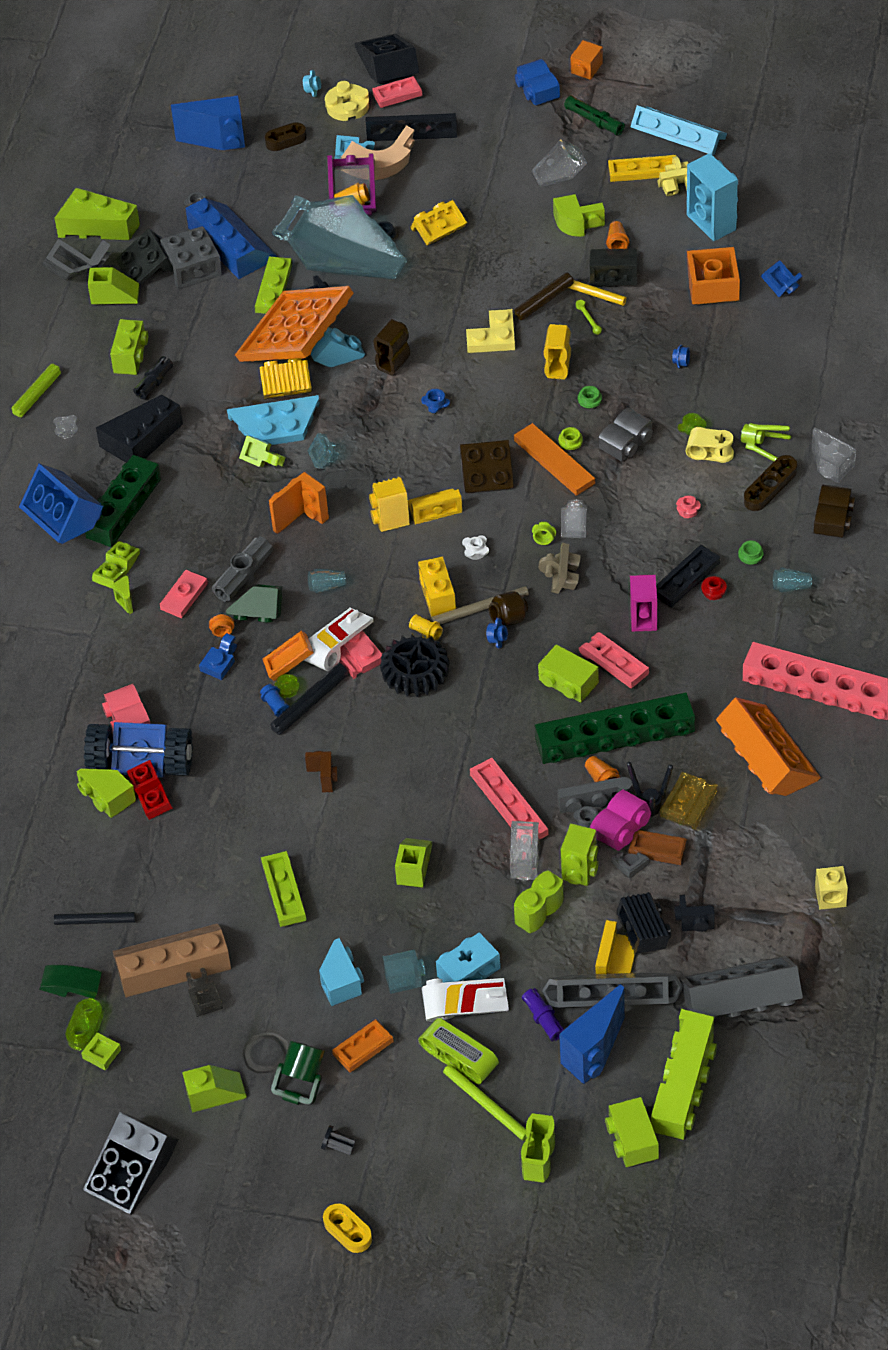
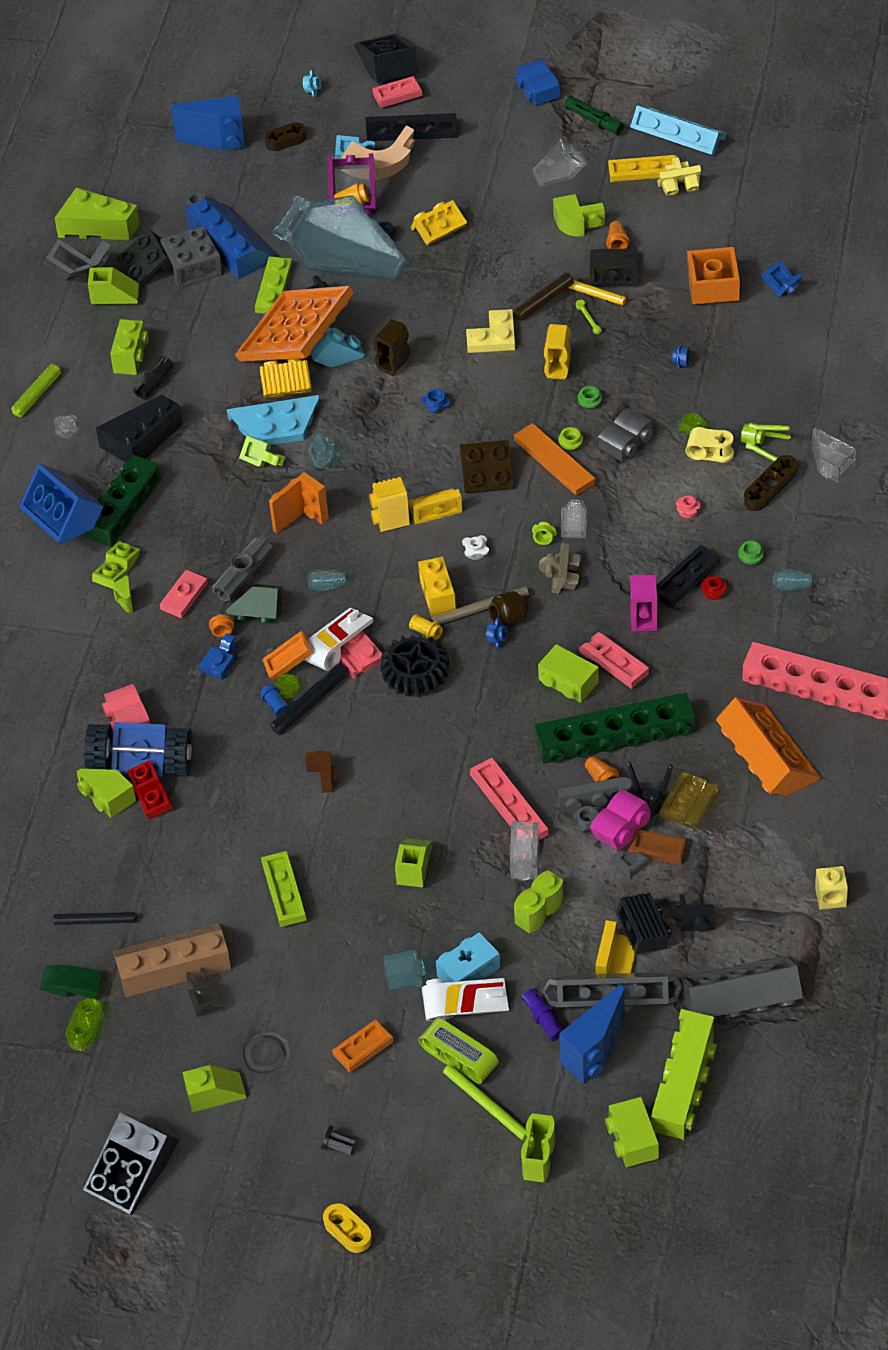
lime plate [82,1032,121,1070] -> none
dark green piece [271,1041,325,1105] -> none
medium azure slope [319,938,364,1006] -> none
light yellow plate [325,81,369,121] -> none
lime brick [561,823,599,886] -> none
orange brick [571,40,603,80] -> none
medium azure brick [687,153,738,241] -> none
dark brown brick [813,484,855,538] -> none

